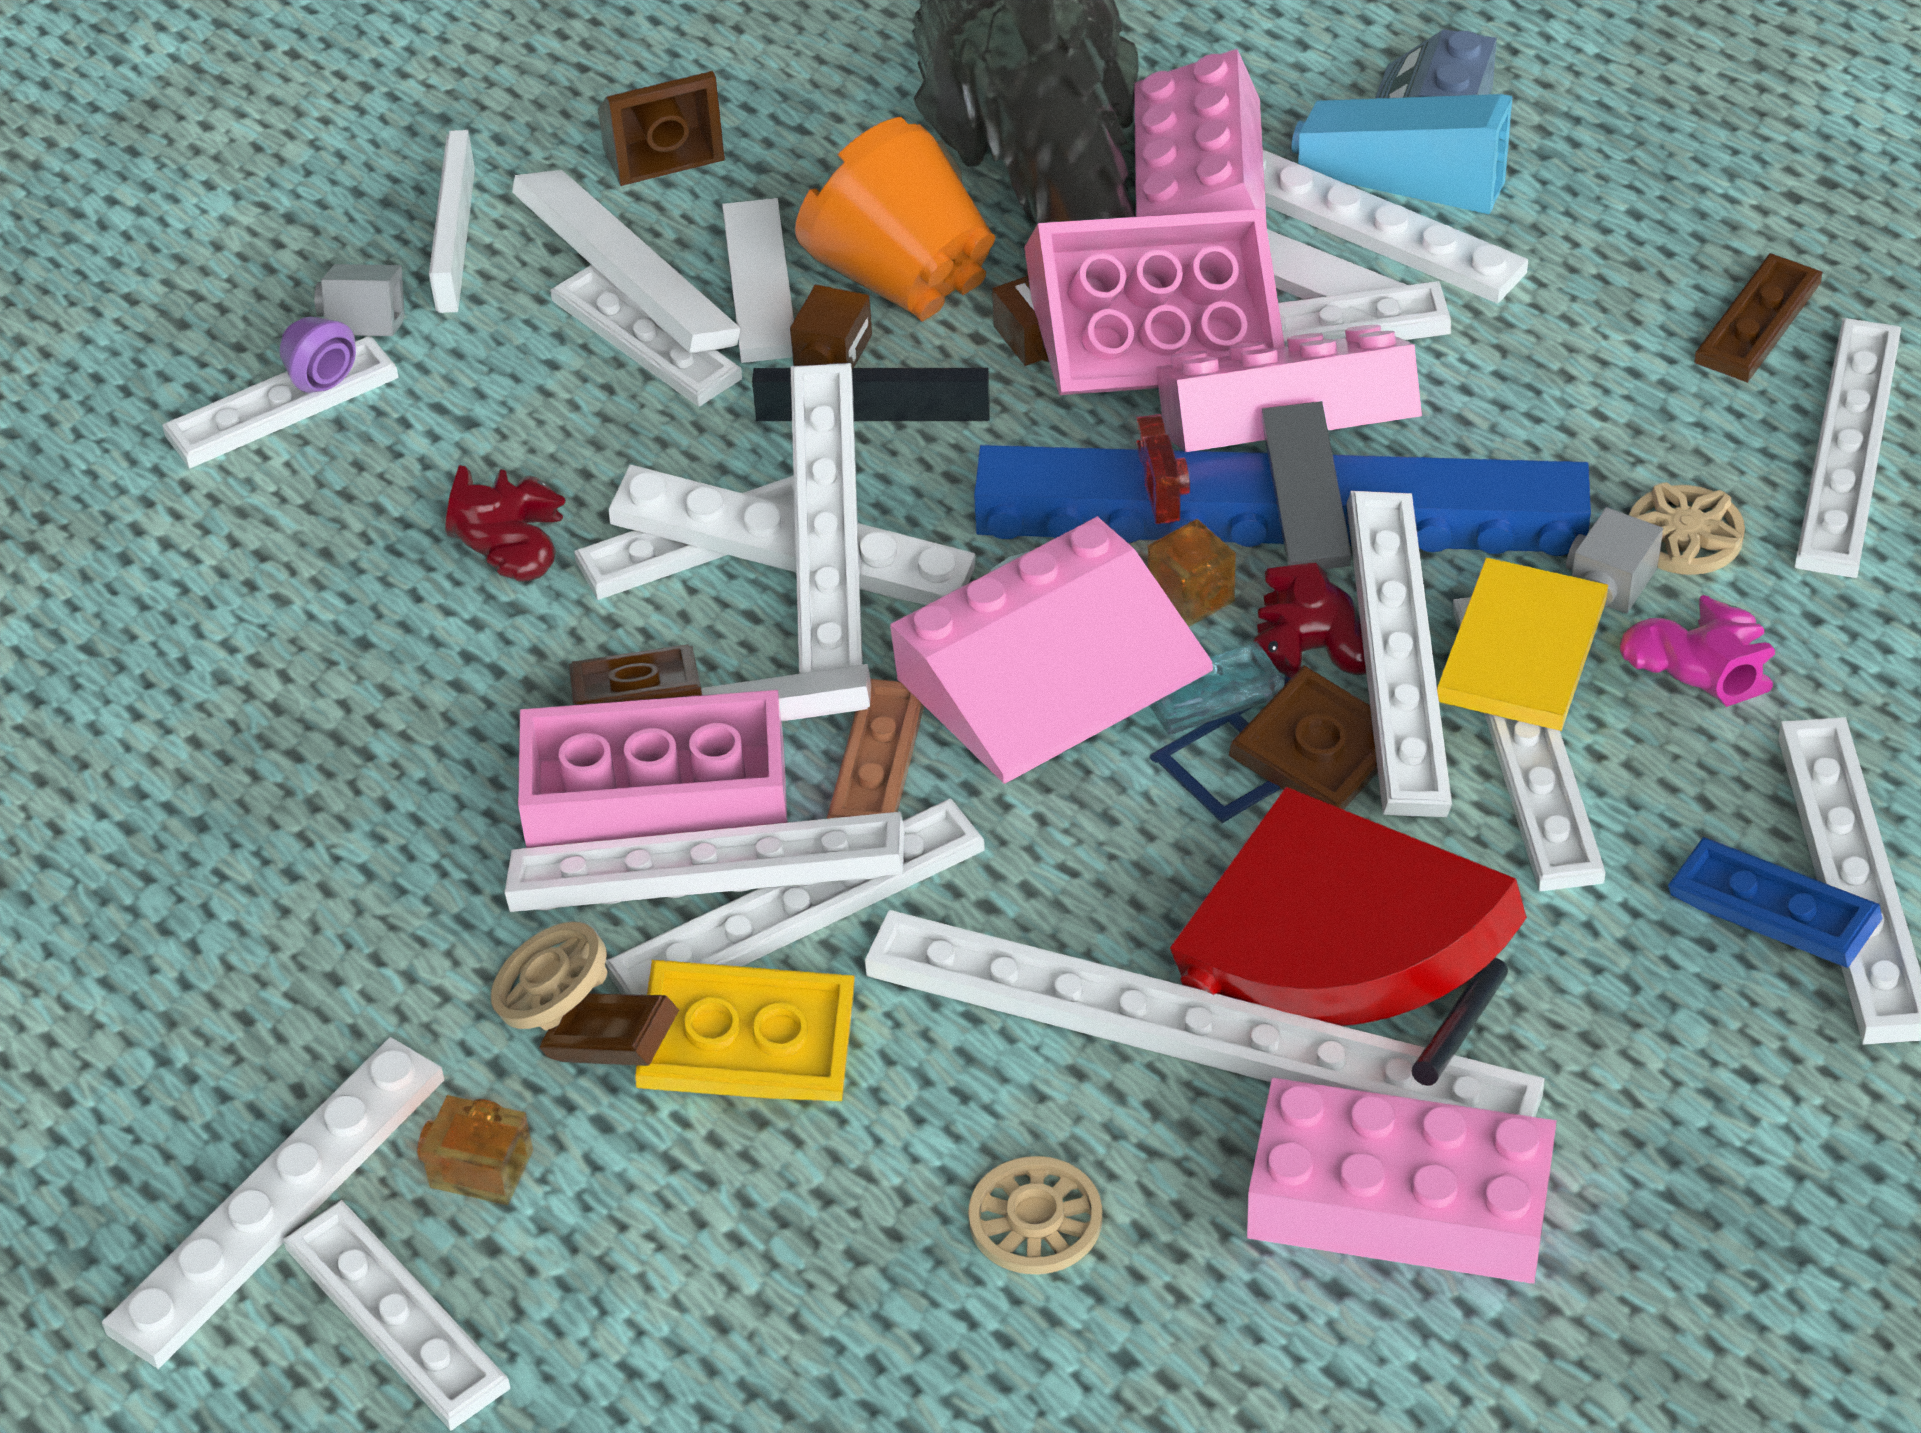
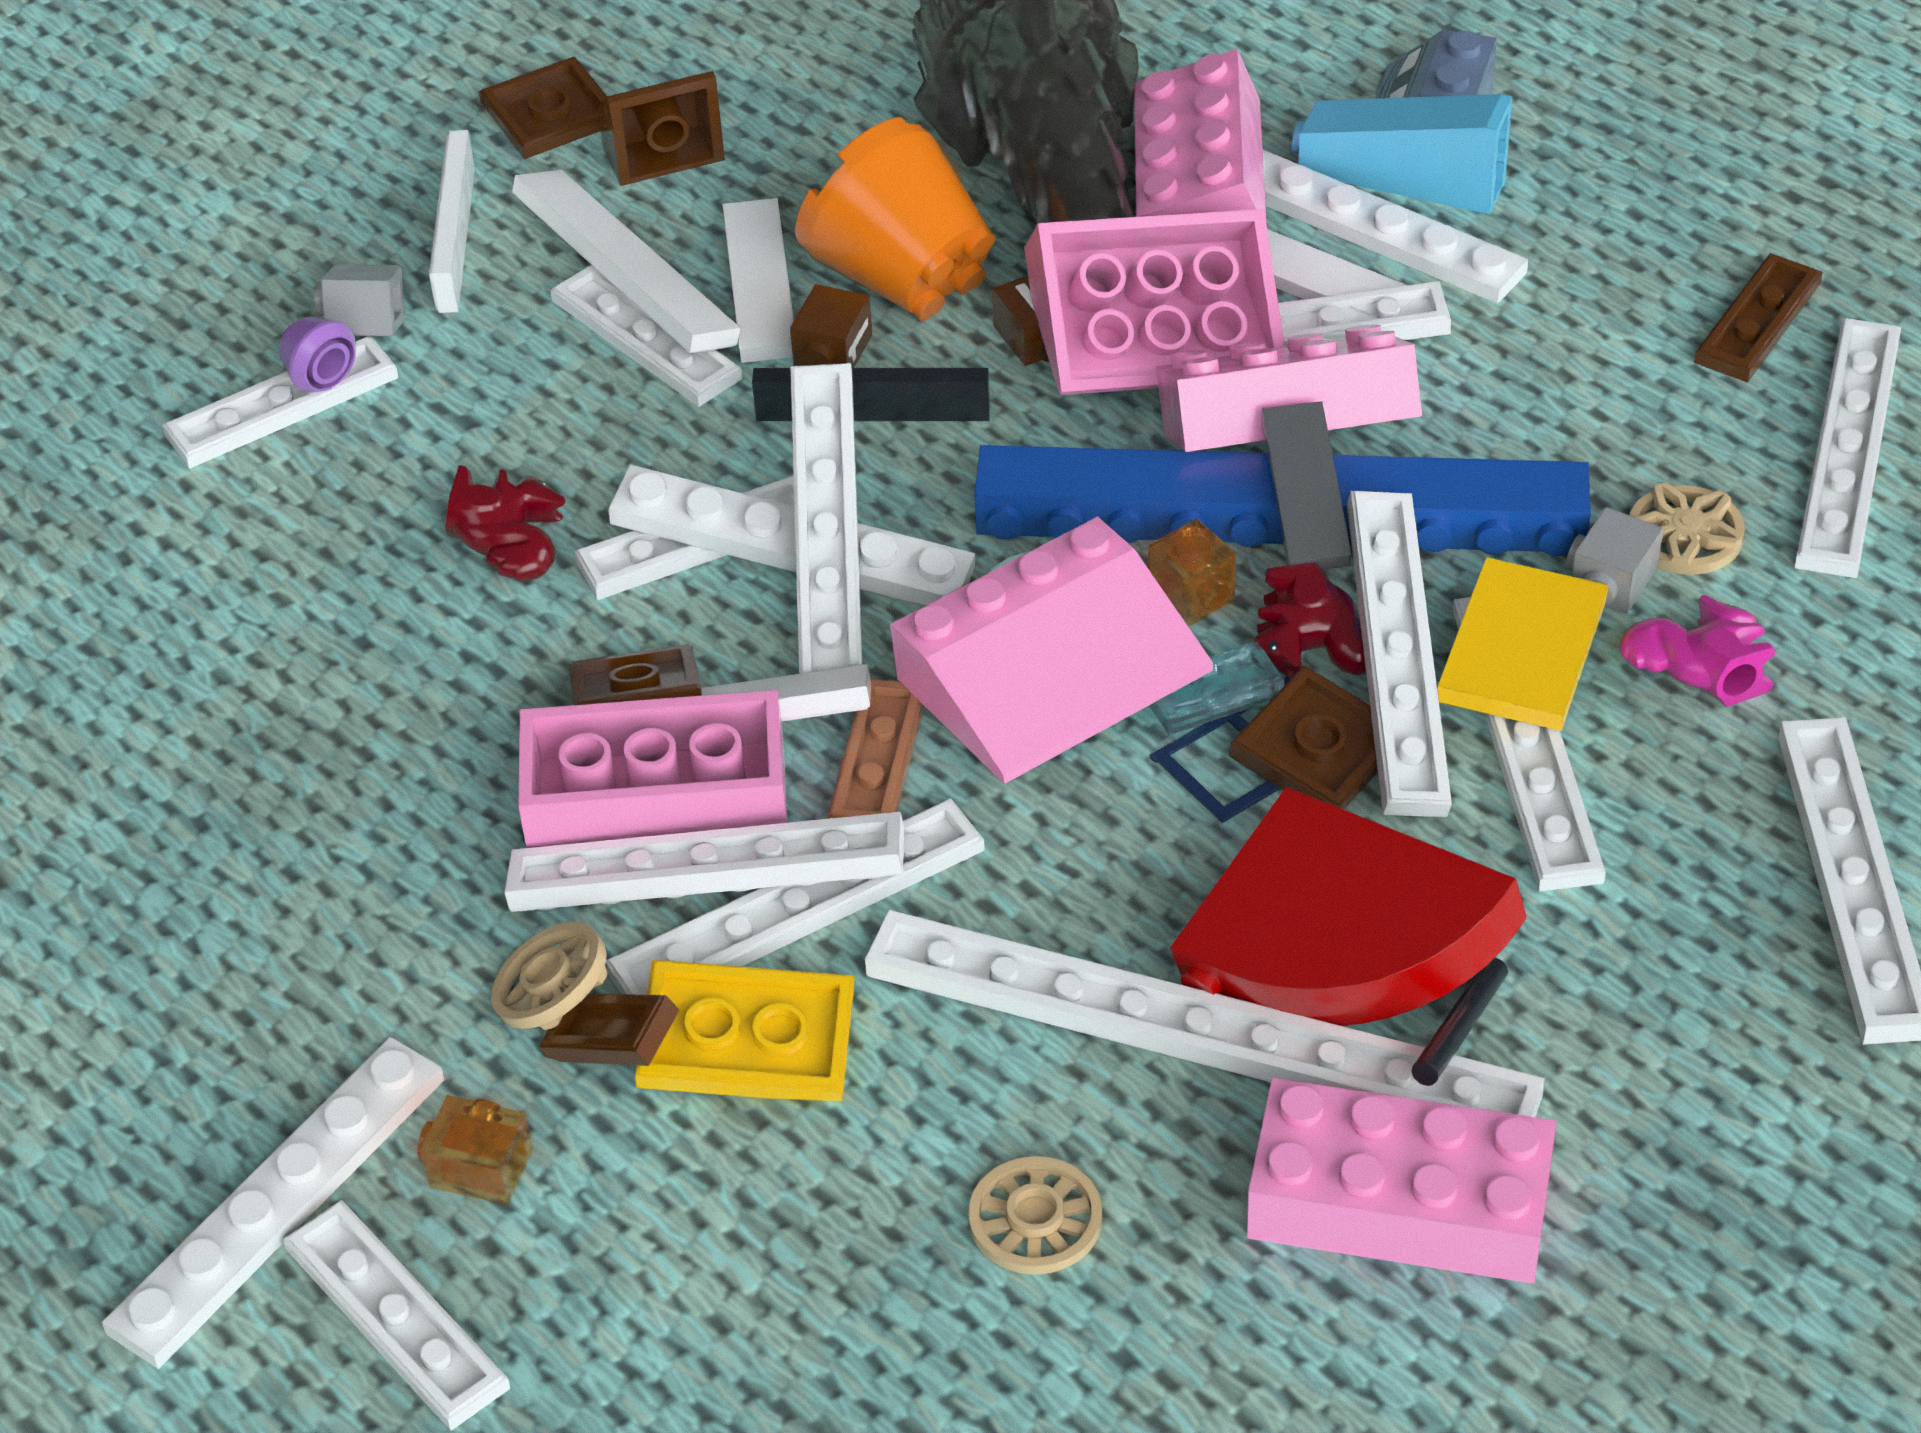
clear red plate [1136,414,1190,524] -> none
blue tile [1668,837,1883,968] -> none
none -> reddish brown tile [478,57,607,159]

